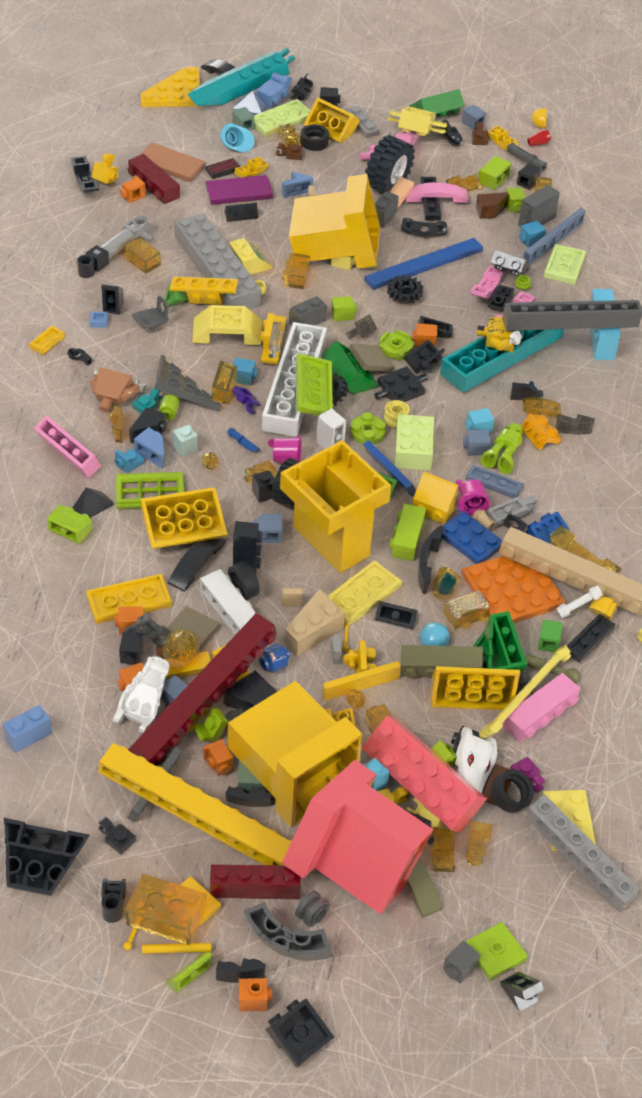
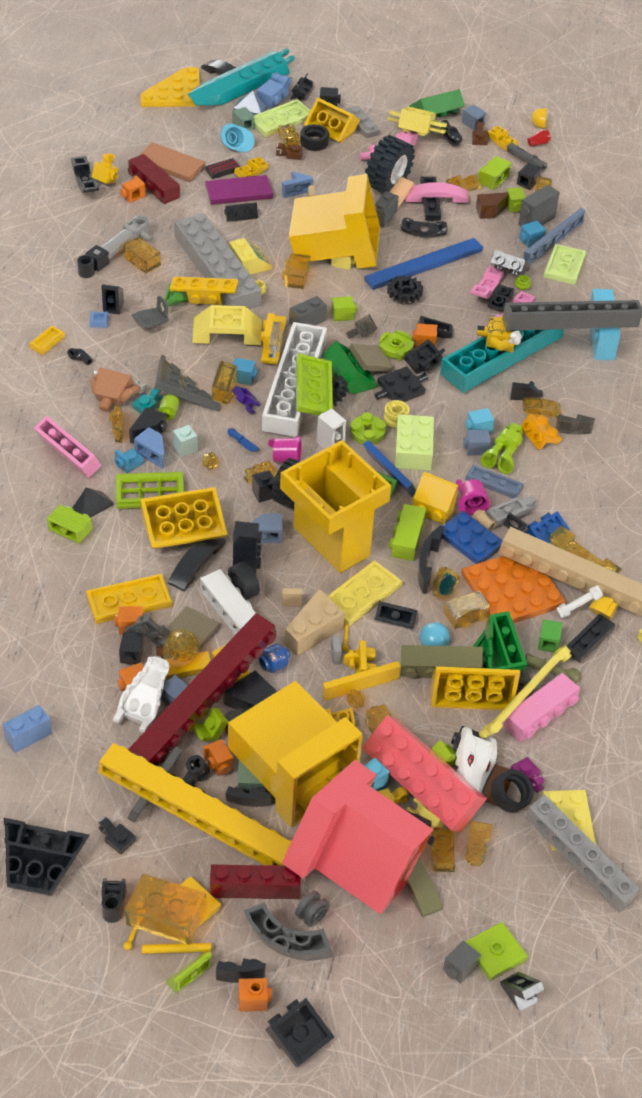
none -> black piece [171,755,210,793]

